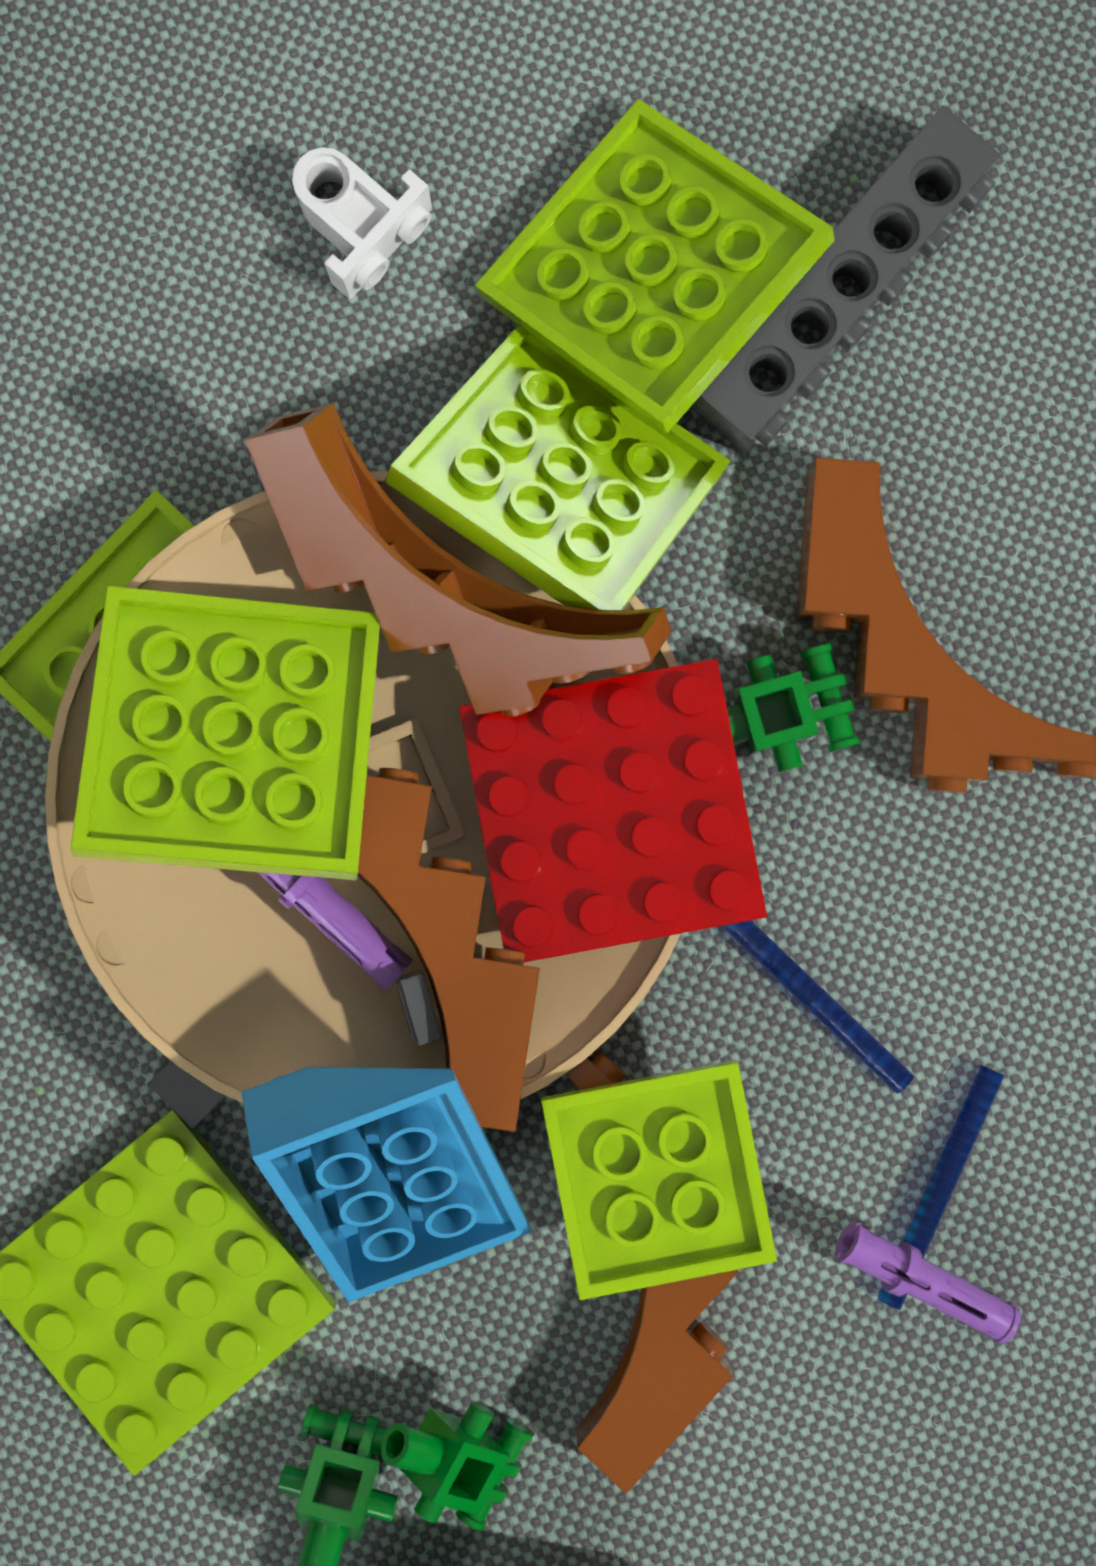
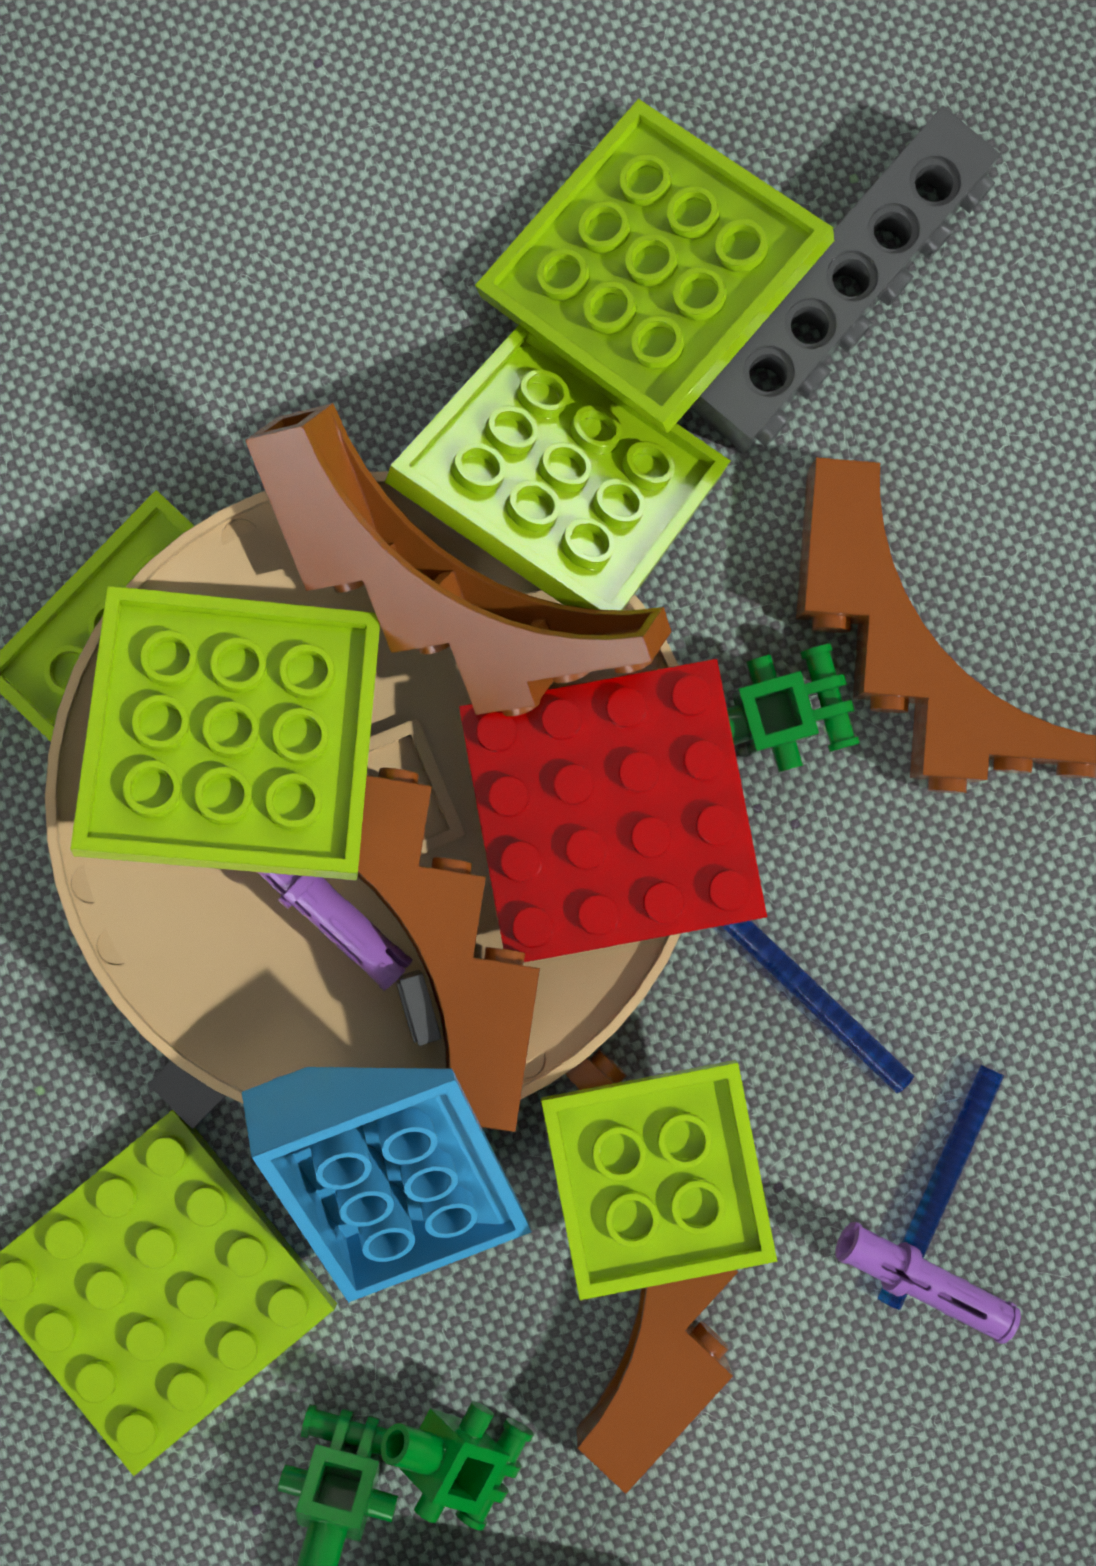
white pin [292,147,432,300] -> none

